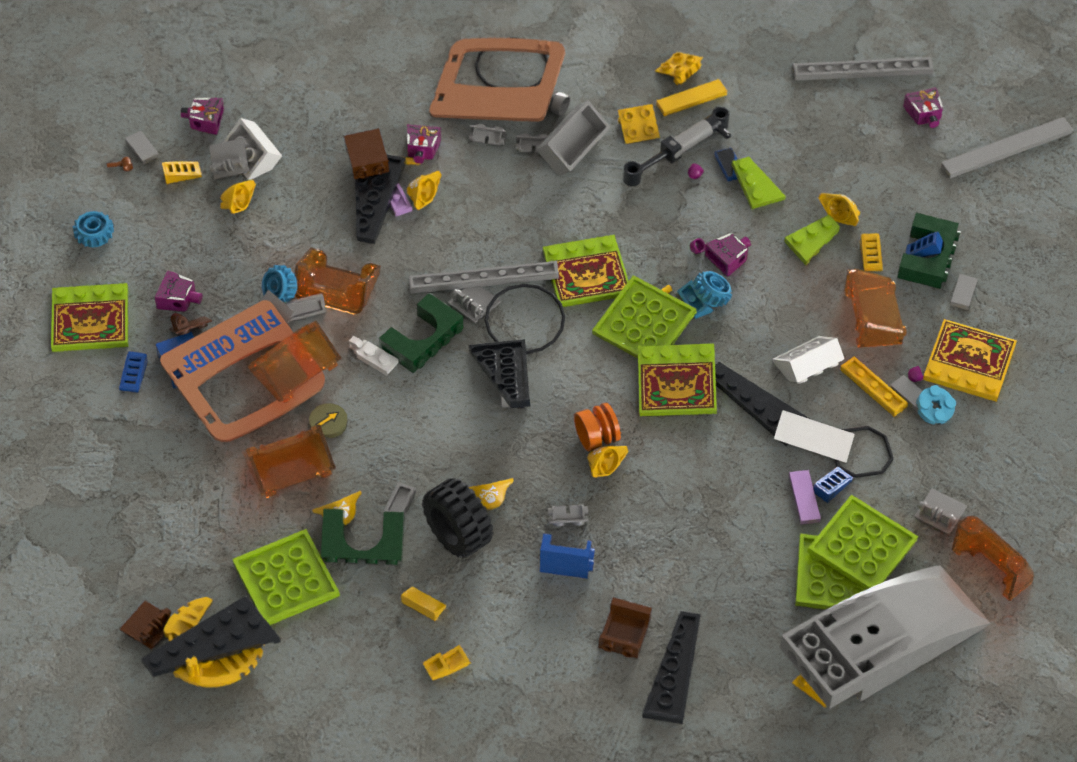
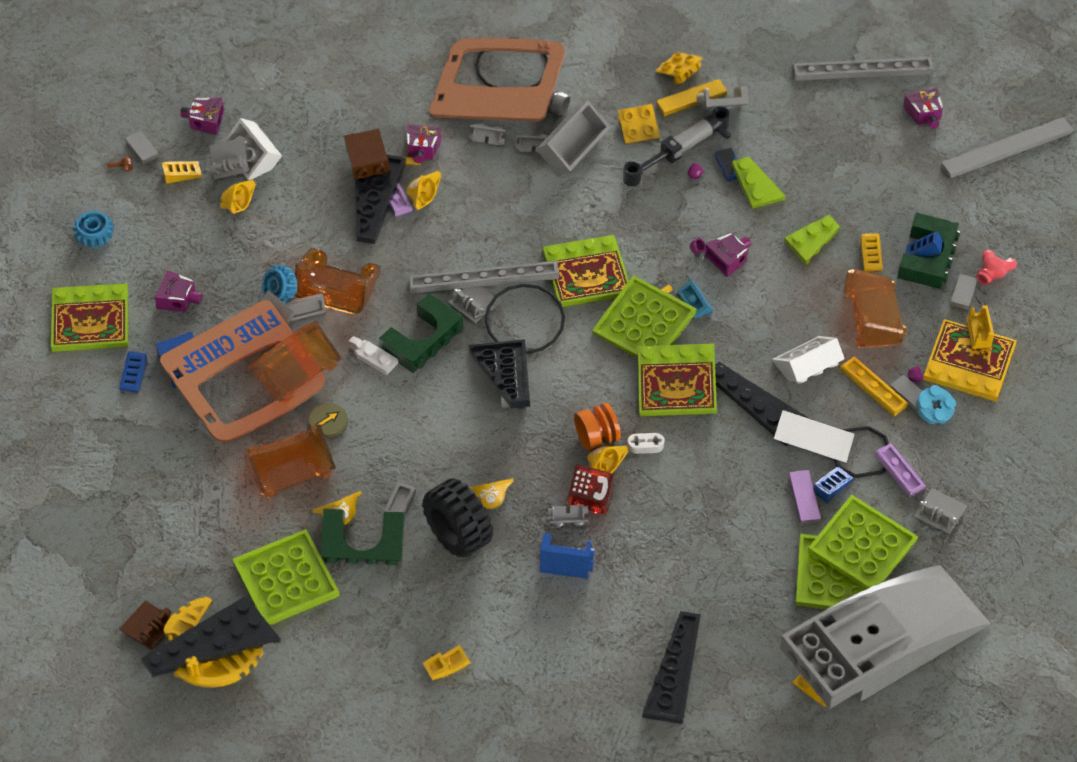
reddish brown hinge [169,313,212,335] -> none
yellow slope [401,586,446,621] -> none
reddish brown panel [598,597,652,659] -> none
dark azure gear [693,271,732,307] -> none
yellow hat [818,193,860,226] -> none
clear orange windscreen [951,516,1035,601] -> none
none -> clear red slope [568,464,614,515]
none -> white beam [627,433,665,454]
none -> light grey panel [696,86,749,109]
none -> lavender tile [874,443,926,498]
none -> yellow hinge [966,305,994,349]
none -> coral animal [976,250,1017,285]

